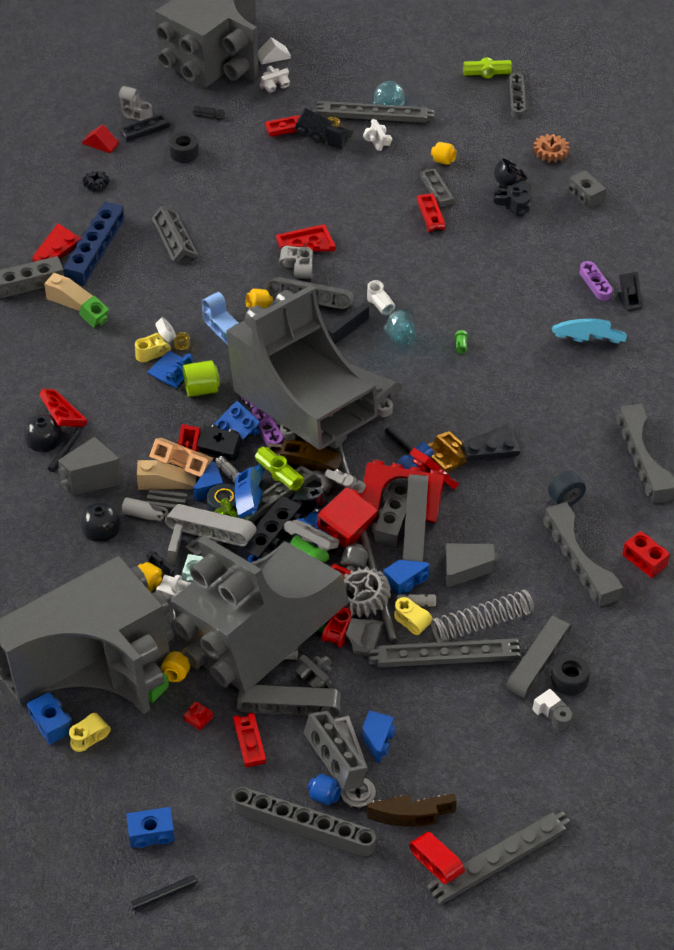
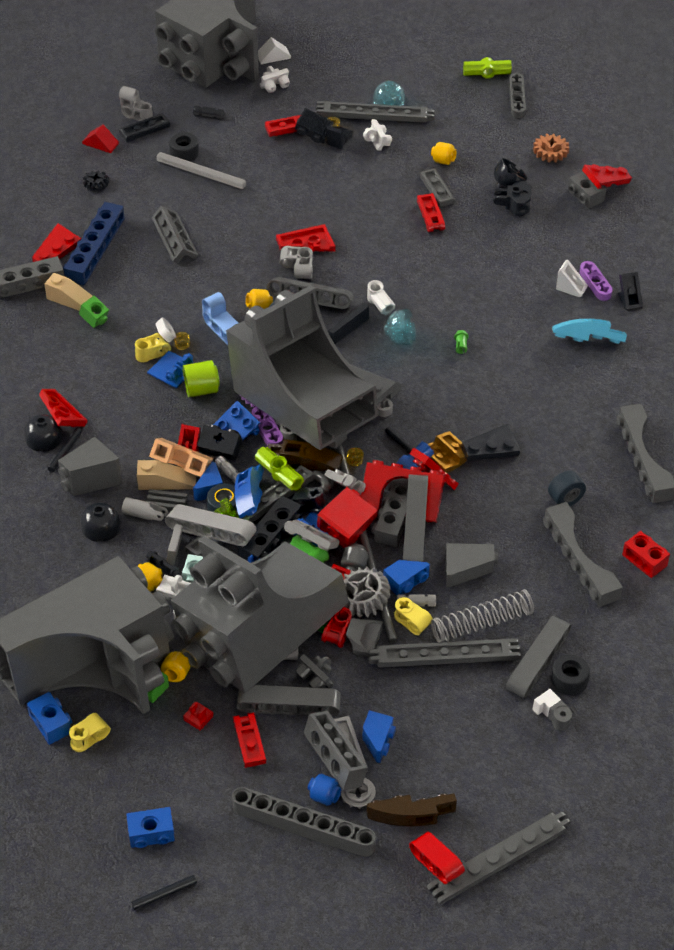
none -> light grey axle [157,152,246,189]
none -> clear yellow bush [347,448,364,466]
none -> white slope [556,260,588,297]
none -> red wing [582,164,632,189]

